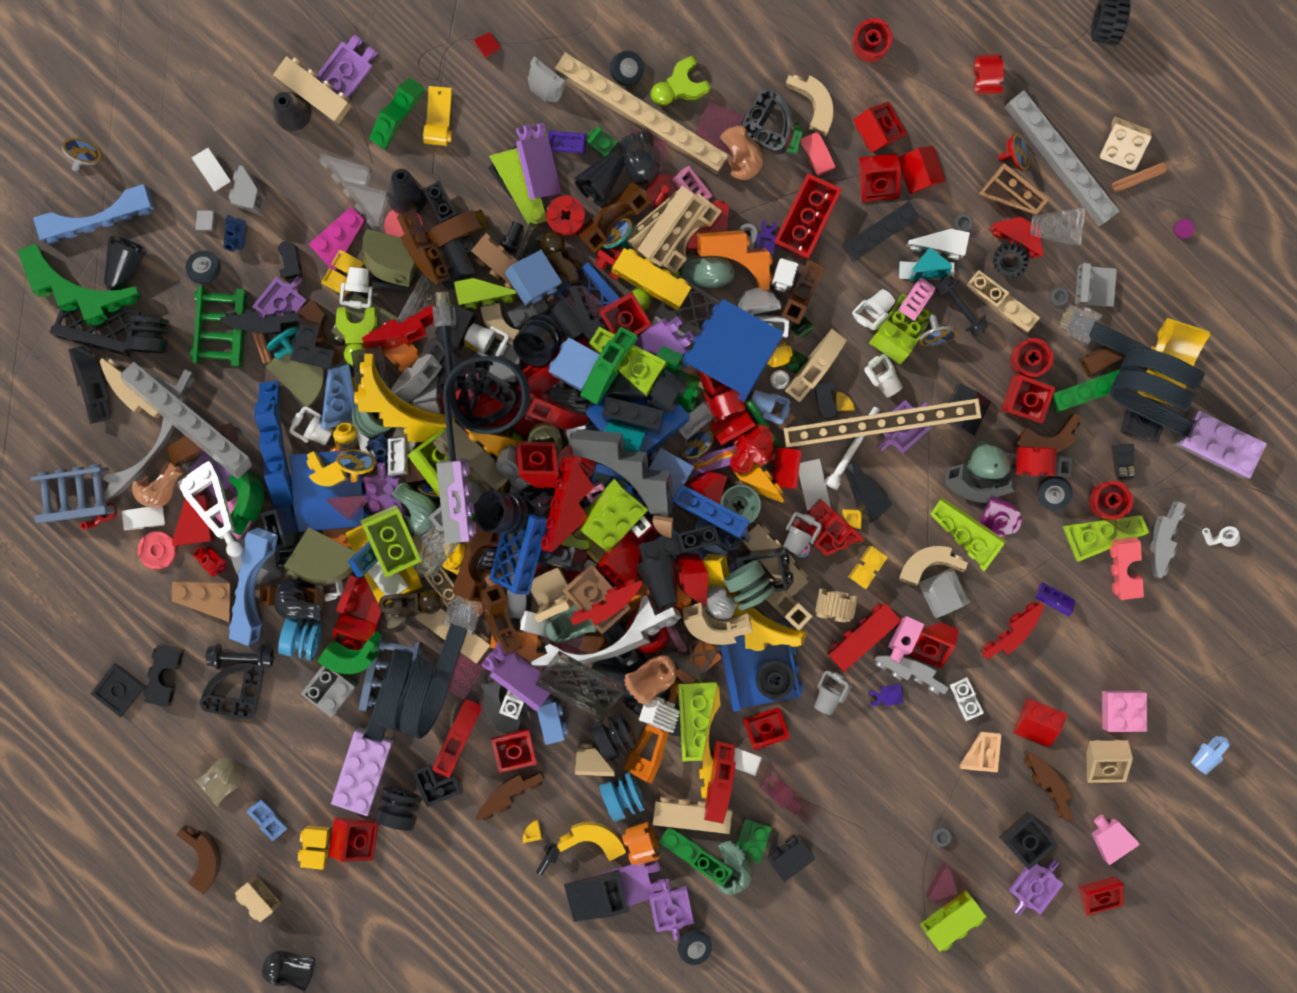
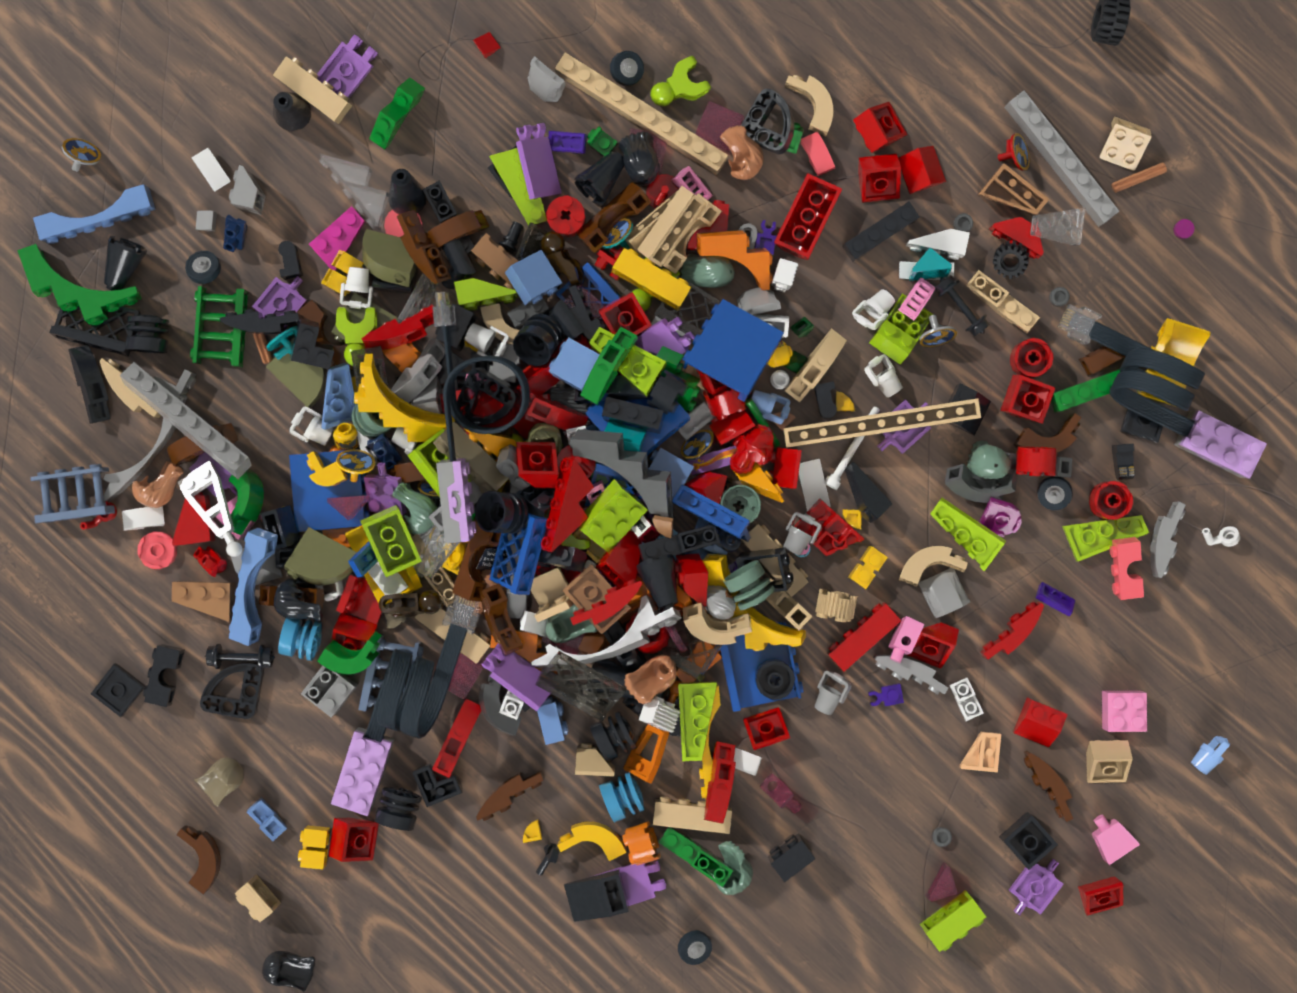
blue arch [254,381,293,509] -> none
light grey plate [388,435,408,477] -> none
yellow door [423,86,452,146] -> none
red slope [491,729,537,773] -> none
medium lavender plate [649,879,694,941] -> none
green plate [736,818,772,864] -> none
reddish brown arch [781,259,826,324] -> none
red brick [852,18,893,62] -> none
red brick [973,54,1004,95] -> none
light grey bracket [1075,263,1117,307] -> none

